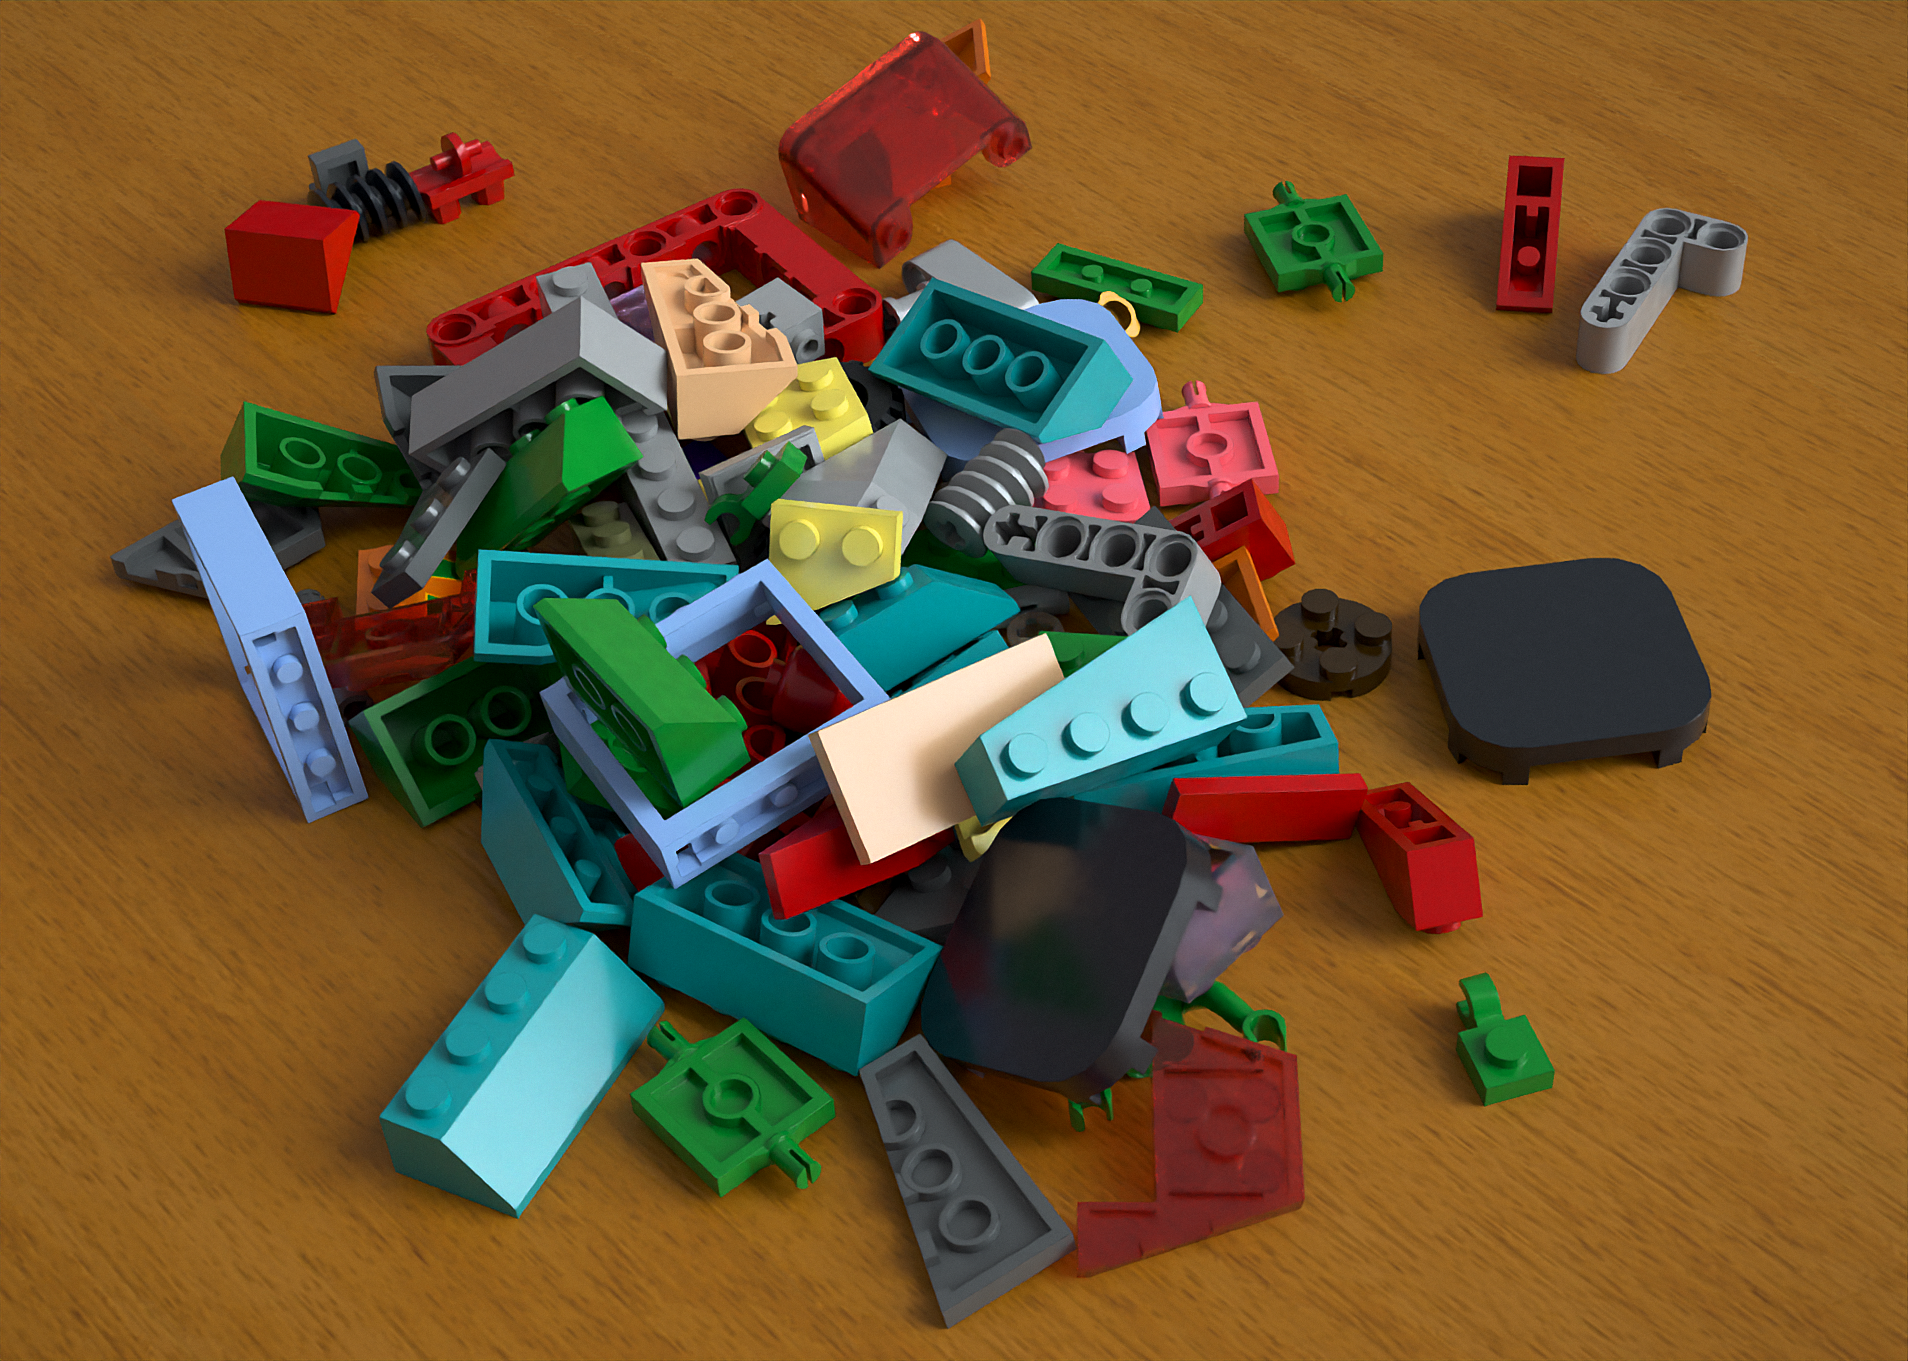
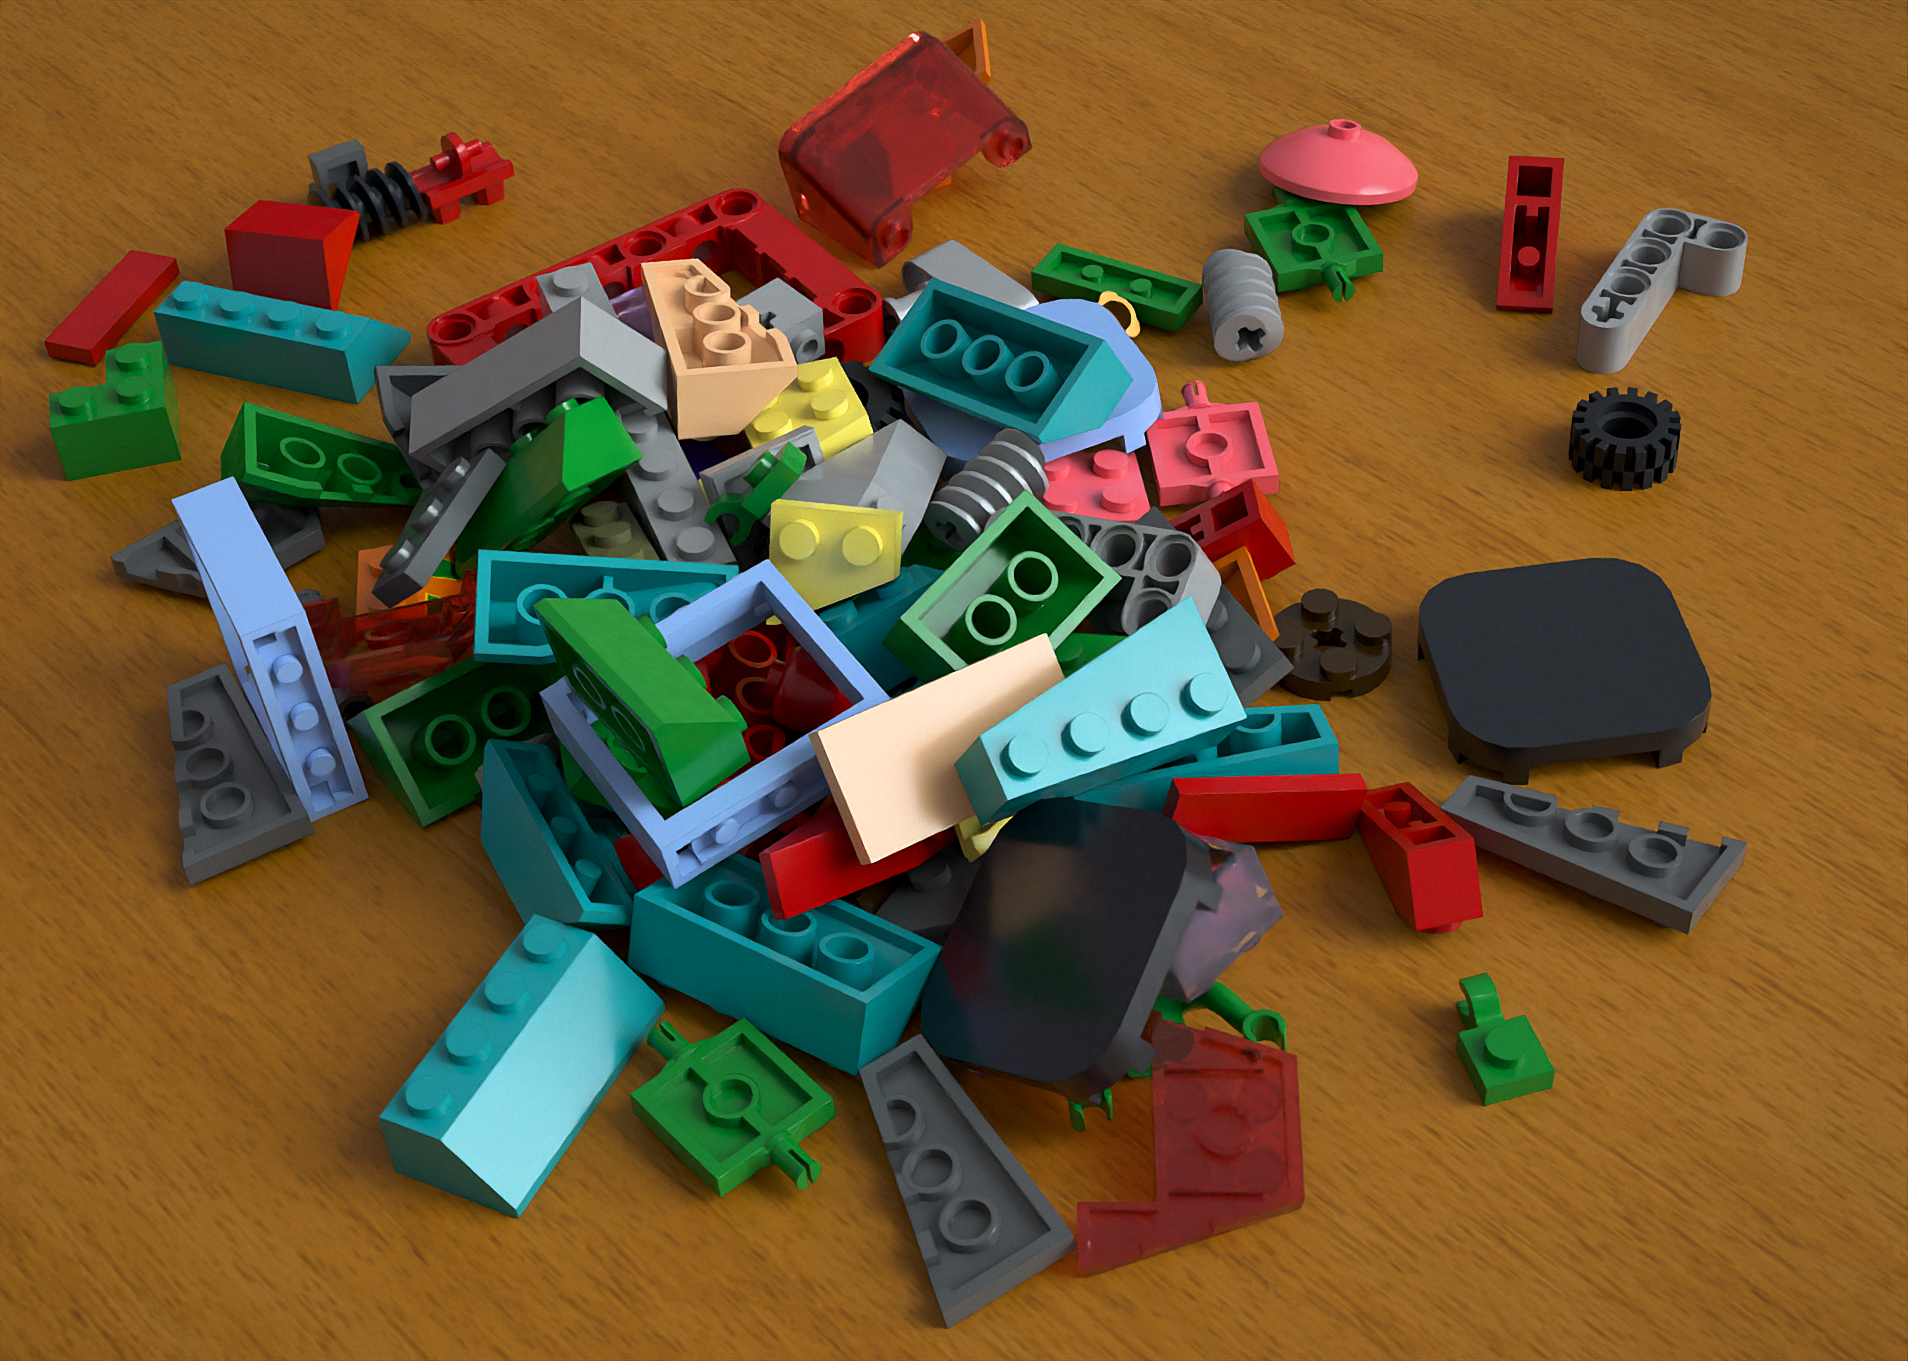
none -> red tile [44,250,180,366]
none -> green brick [49,340,182,481]
none -> teal slope [154,281,412,404]
none -> dark grey wing [166,662,314,886]
none -> green slope [881,489,1121,684]
none -> light grey piece [1202,248,1284,362]
none -> coral dish [1258,119,1418,205]
none -> dark grey wing [1439,775,1748,935]
none -> black tyre [1568,387,1682,491]

